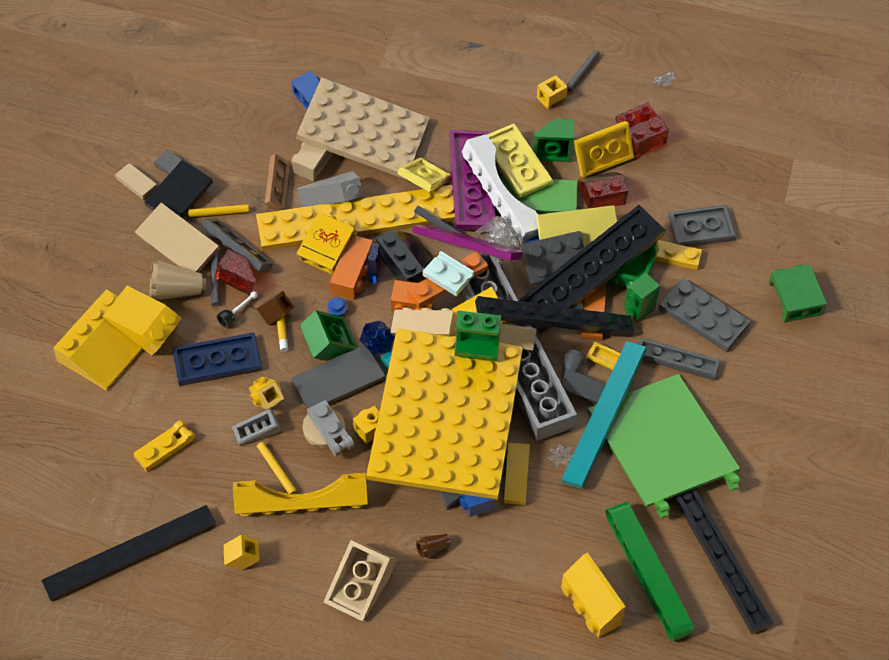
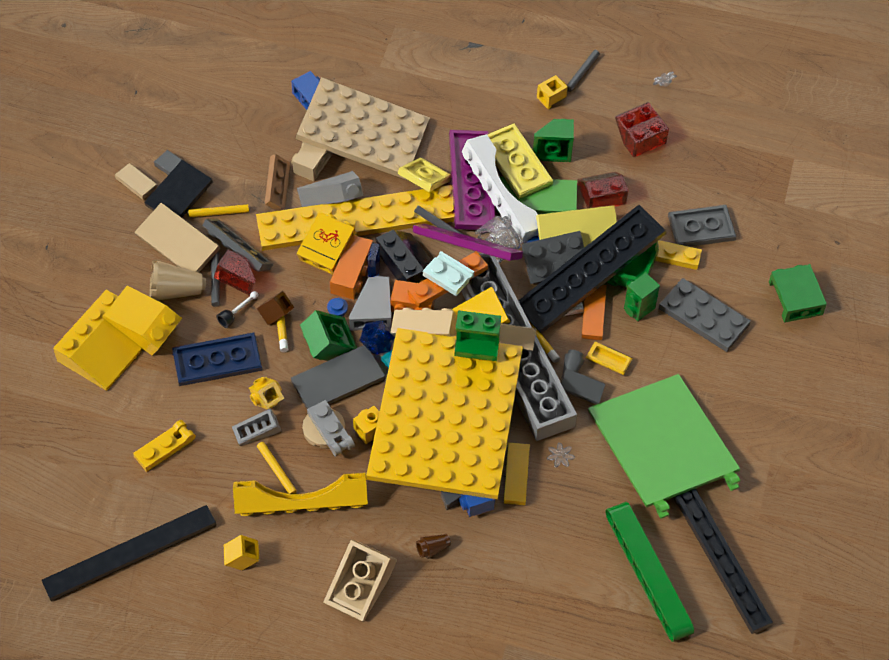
black plate [475,296,635,337] -> none
yellow slope [561,552,626,638] -> none
teal tile [562,341,647,489] -> none
yellow tile [574,121,635,178] -> none
dark grey tile [638,337,721,381] -> none
none -> light grey slope [349,276,391,331]
none -> yellow bar [528,320,560,363]

